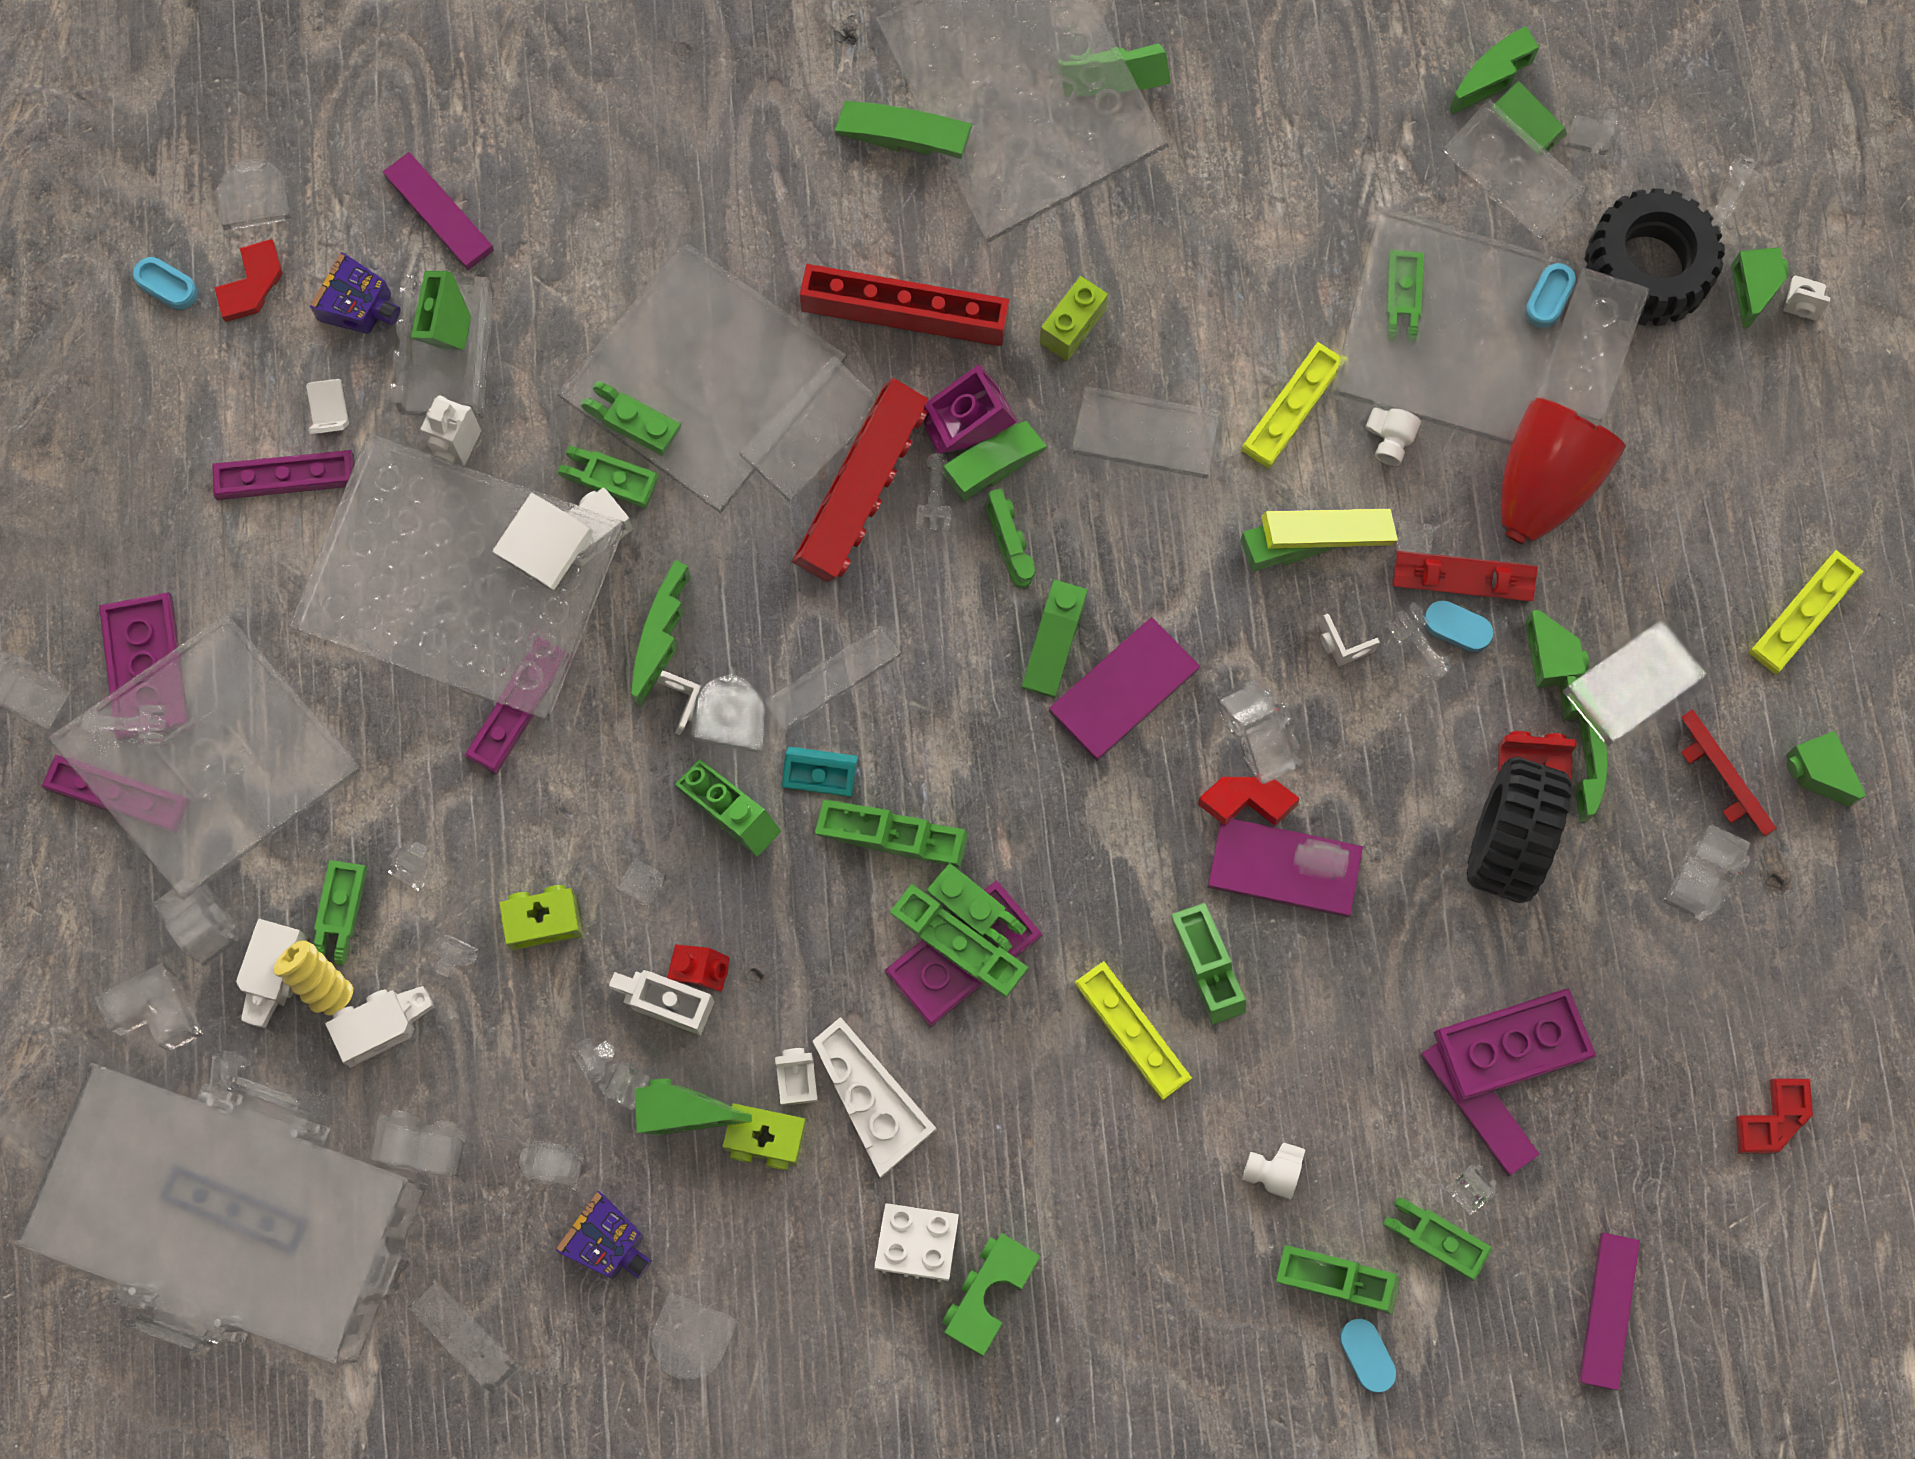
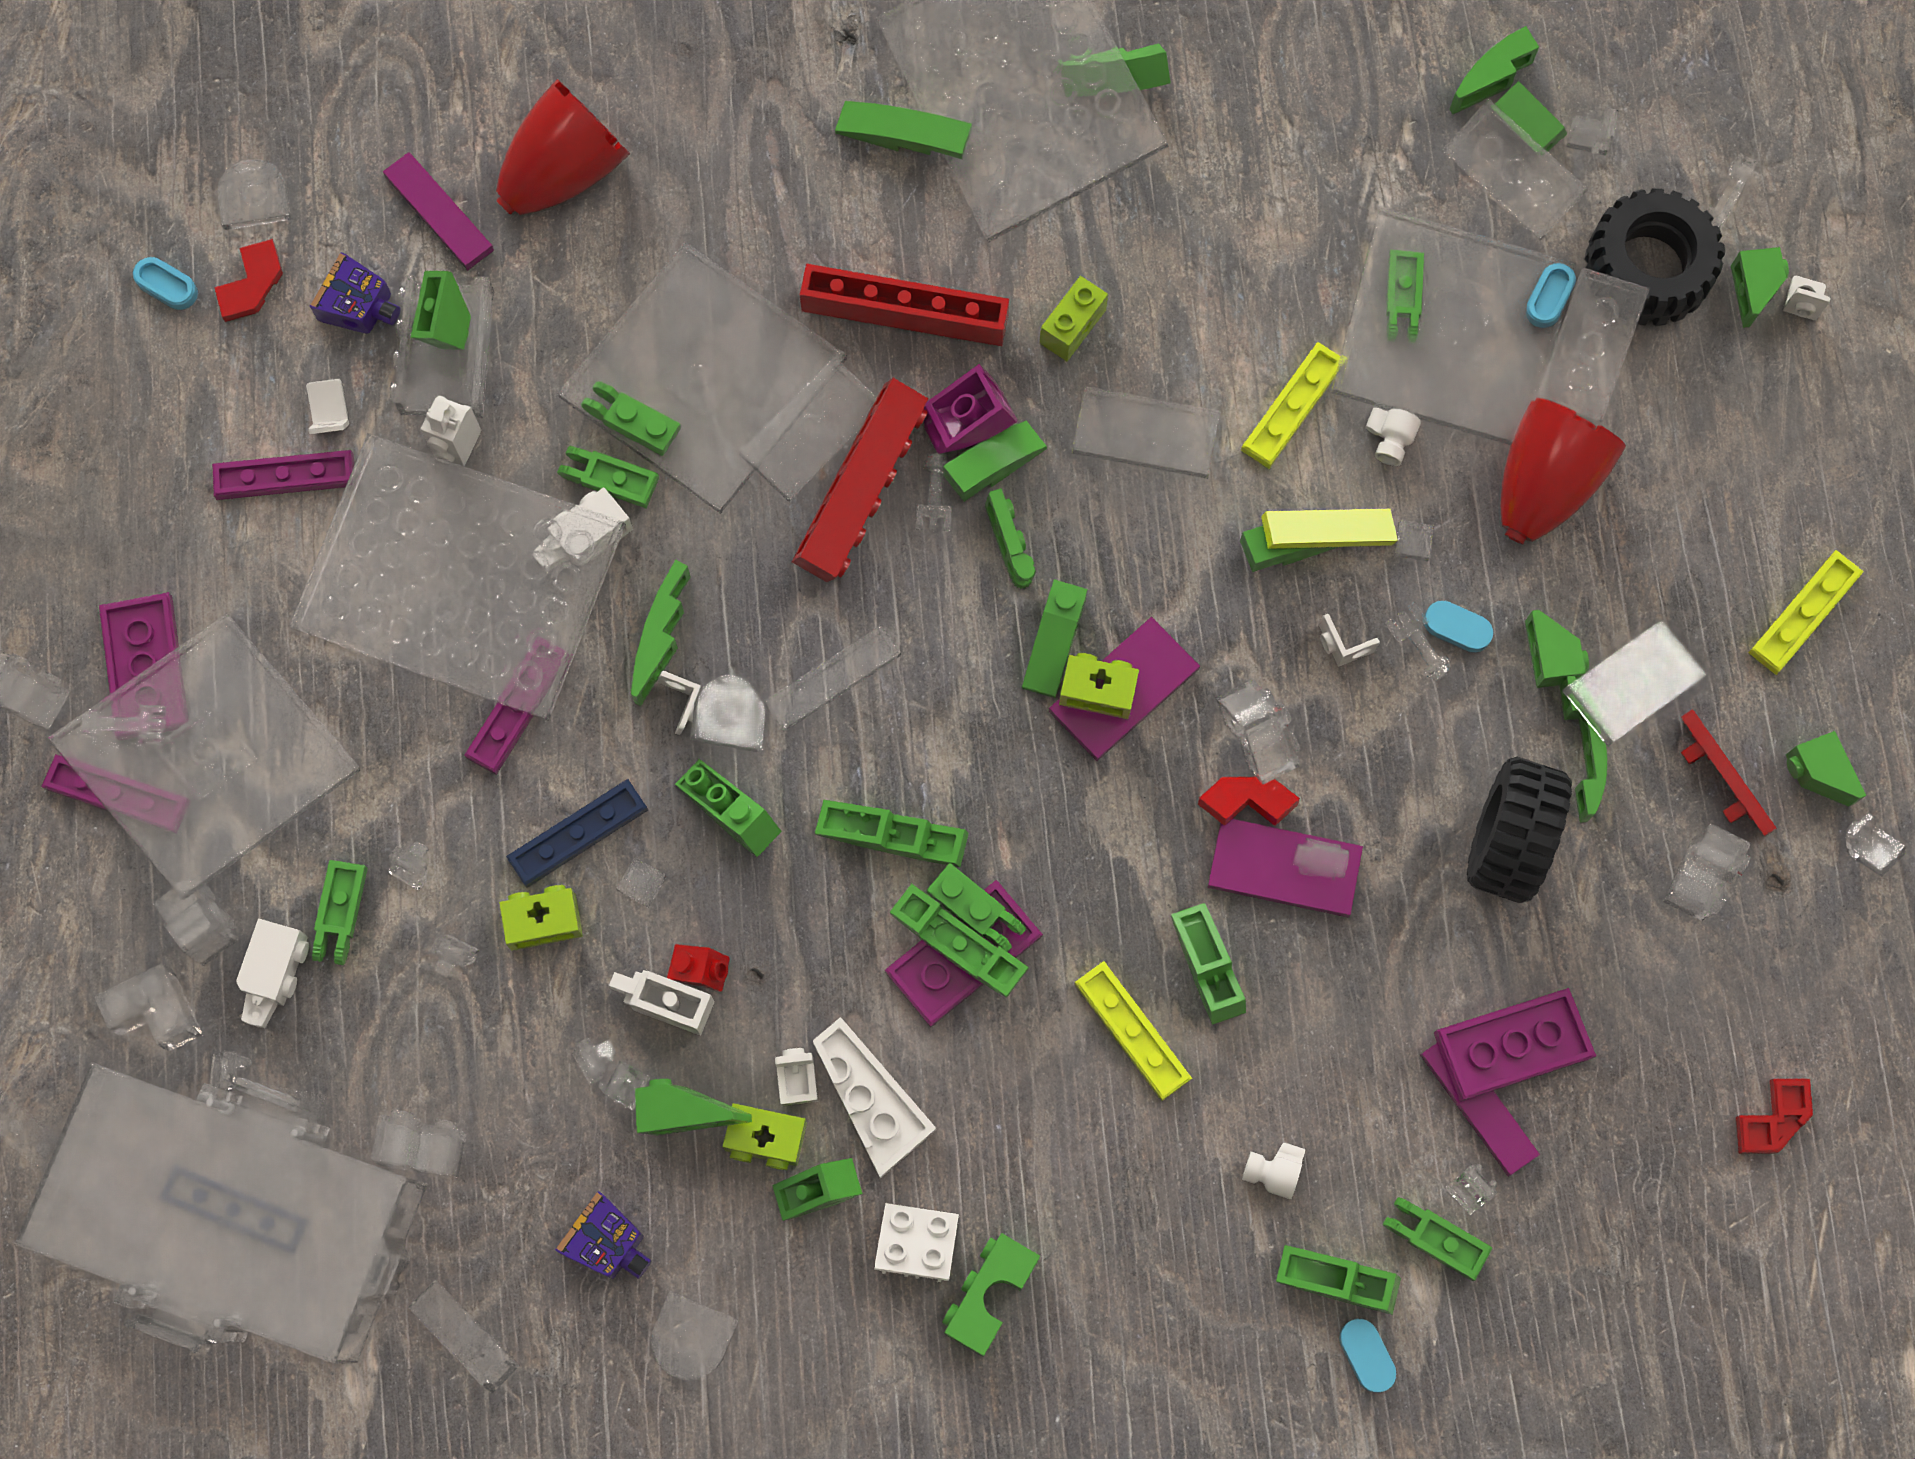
light yellow piece [273,940,354,1016] -> none
white hinge [325,986,434,1068] -> none
white slope [492,492,593,590] -> none
clear brick [519,1139,585,1192] -> none
teal slope [782,747,858,797] -> none
red hinge [1392,550,1538,601] -> none
red bracket [1498,731,1576,787] -> none
magenta tile [1578,1232,1640,1391] -> none
none -> red cylinder [496,79,630,215]
none -> dark blue tile [506,779,648,888]
none -> bright green slope [772,1158,863,1221]
none -> lime brick [1059,653,1139,719]
none -> clear bracket [1845,812,1906,877]

